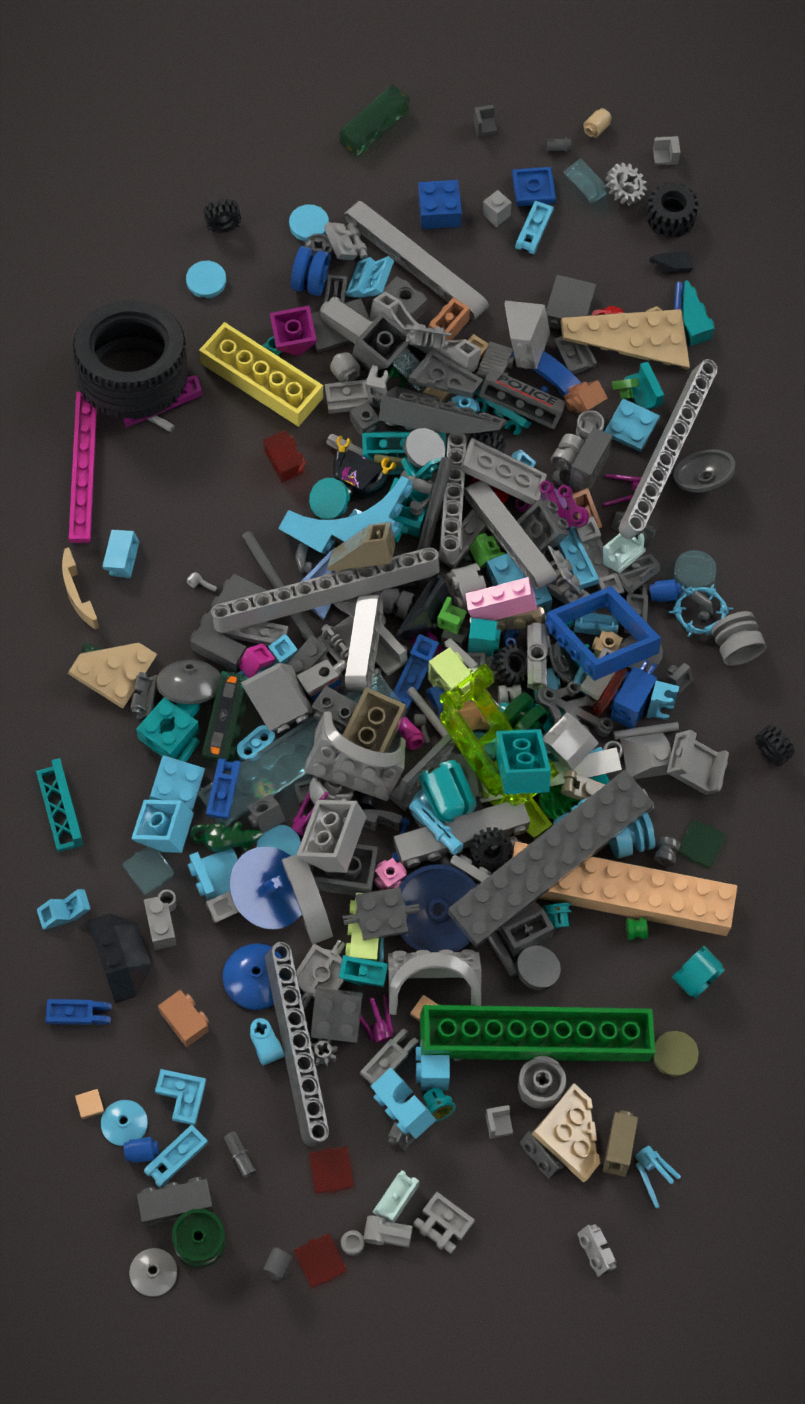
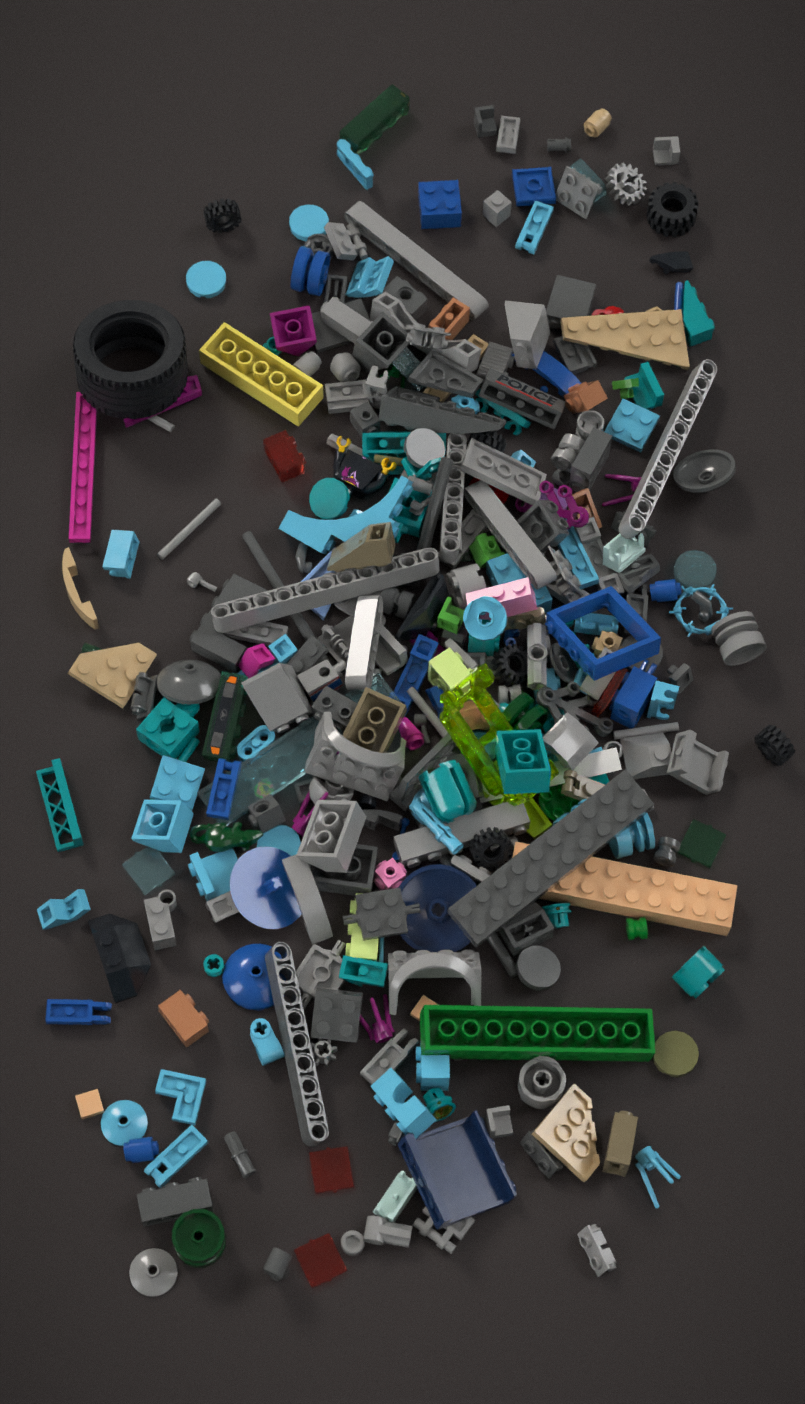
none -> light grey bar [157,498,221,560]
none -> teal bush [203,954,224,977]
none -> light grey brick [292,351,322,377]
none -> medium azure hinge [337,139,374,190]
none -> dark blue panel [397,1110,517,1230]
none -> medium azure plate [463,596,507,641]
none -> light grey plate [496,116,520,154]
none -> light grey hinge [555,166,603,219]

